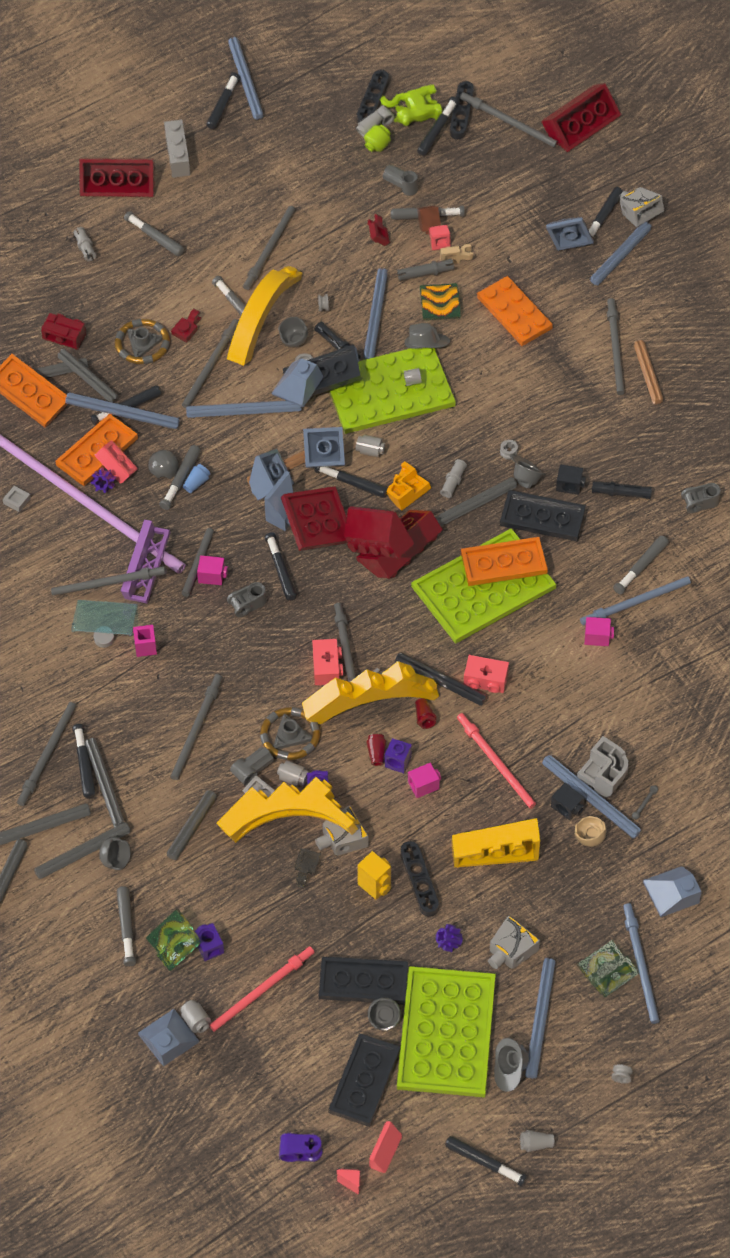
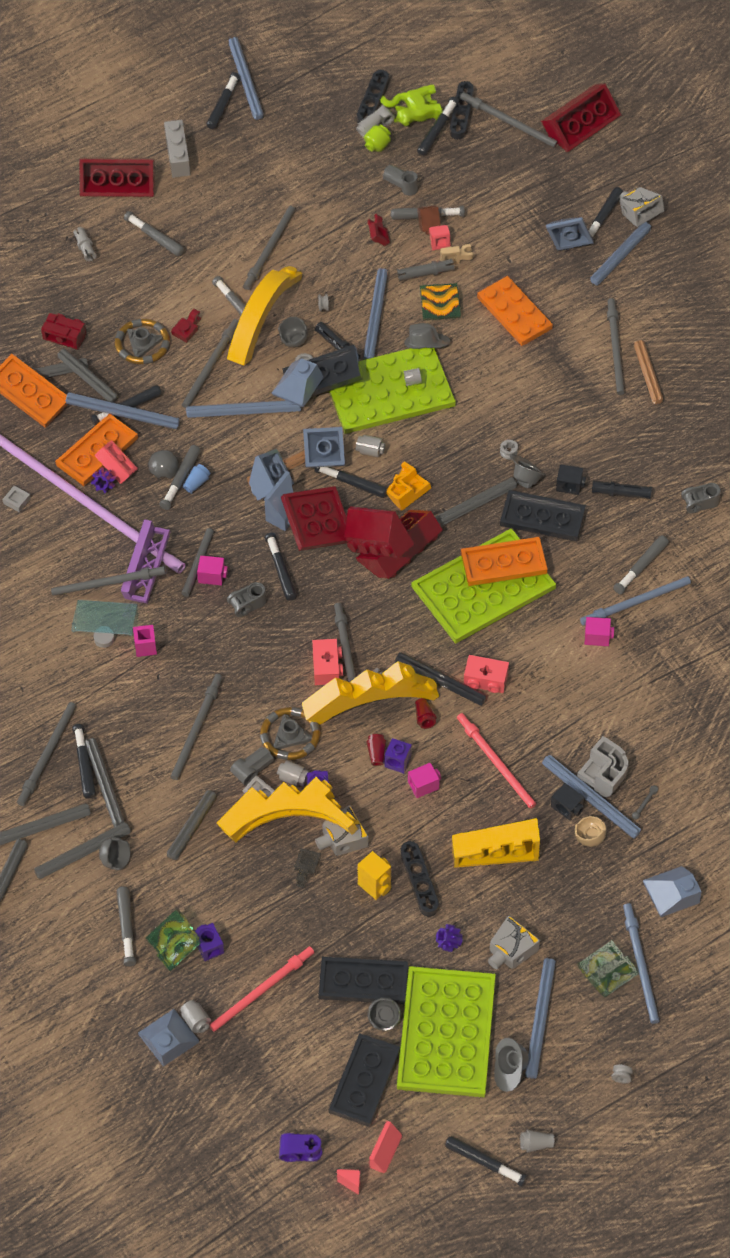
light grey pin [440,459,467,498] -> none

